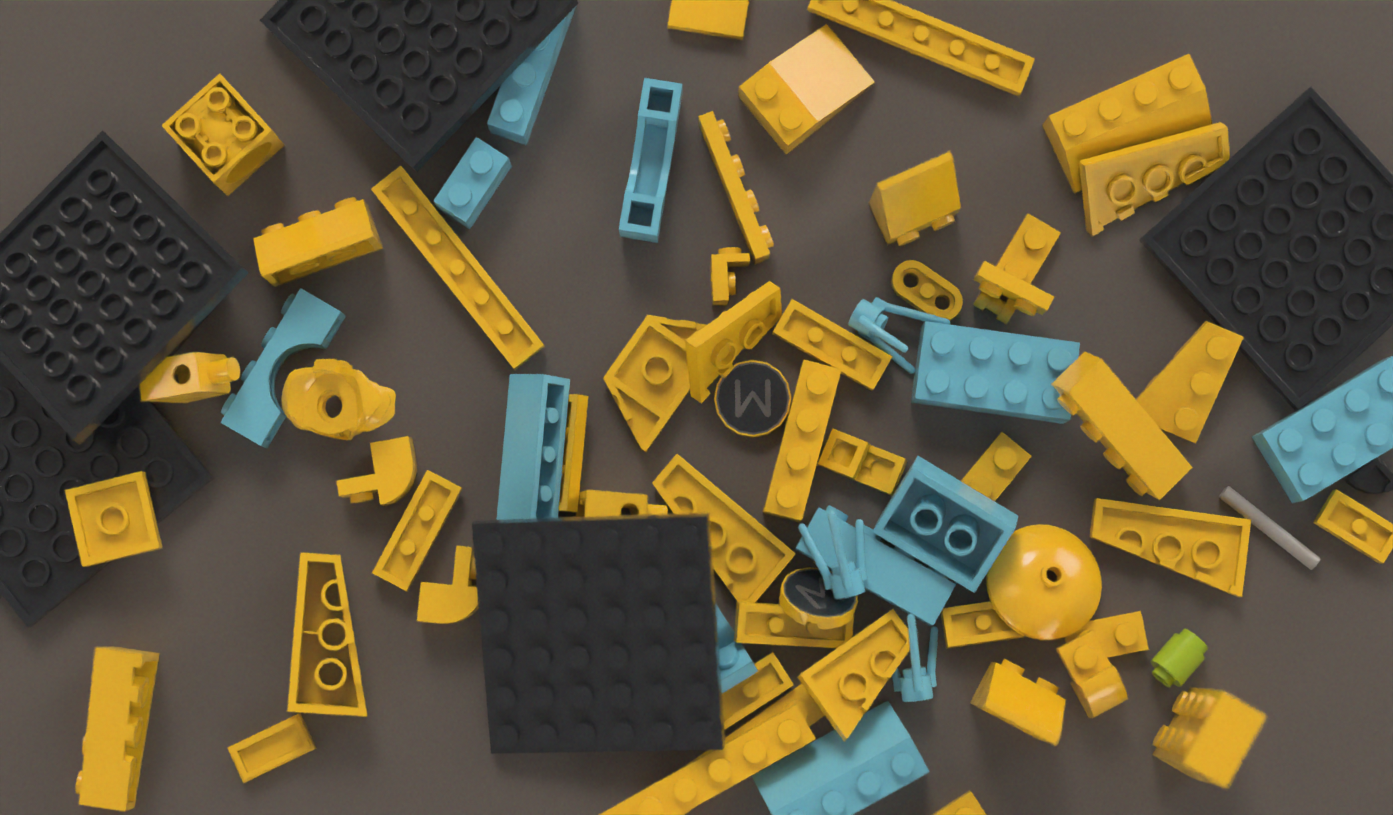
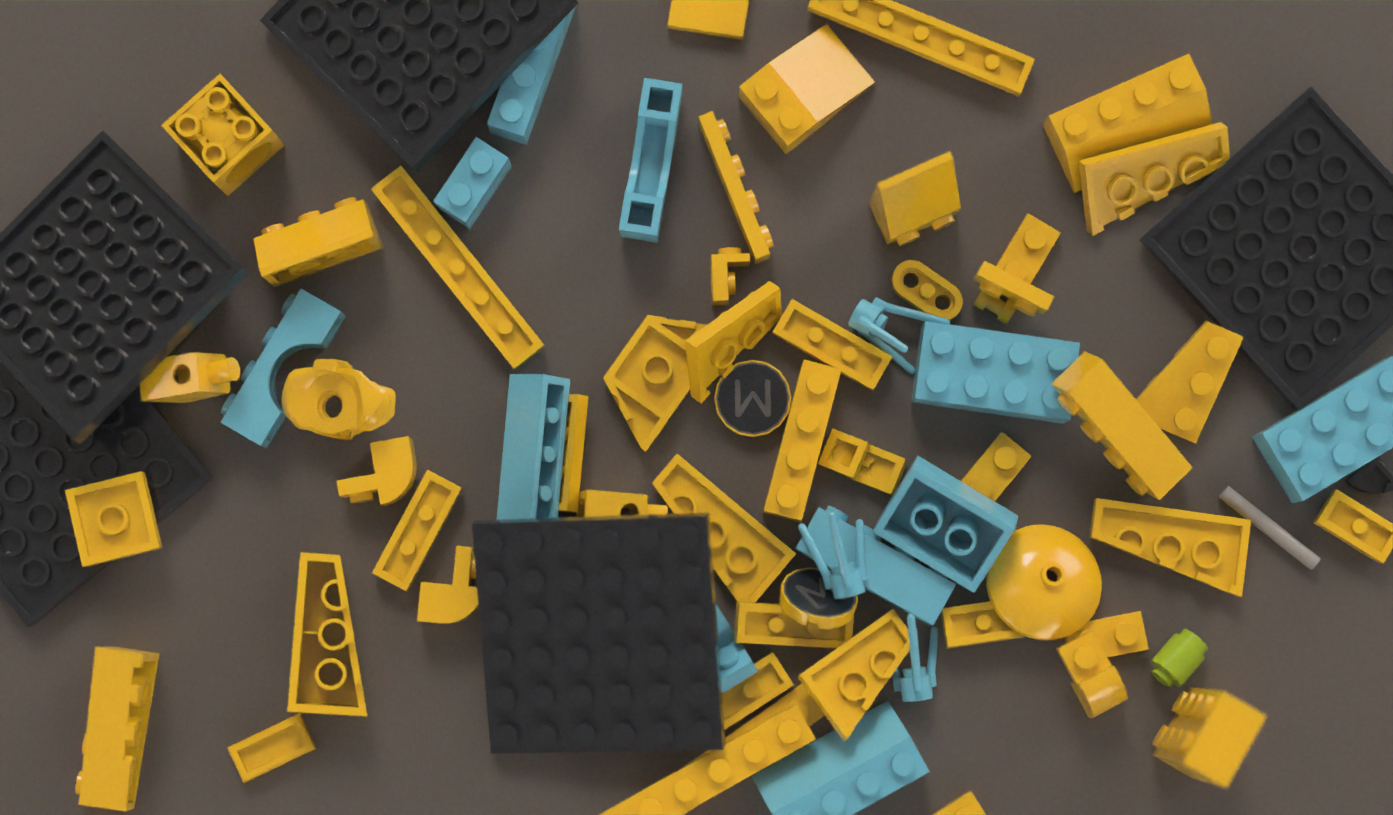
yellow slope [970,659,1066,745] -> none

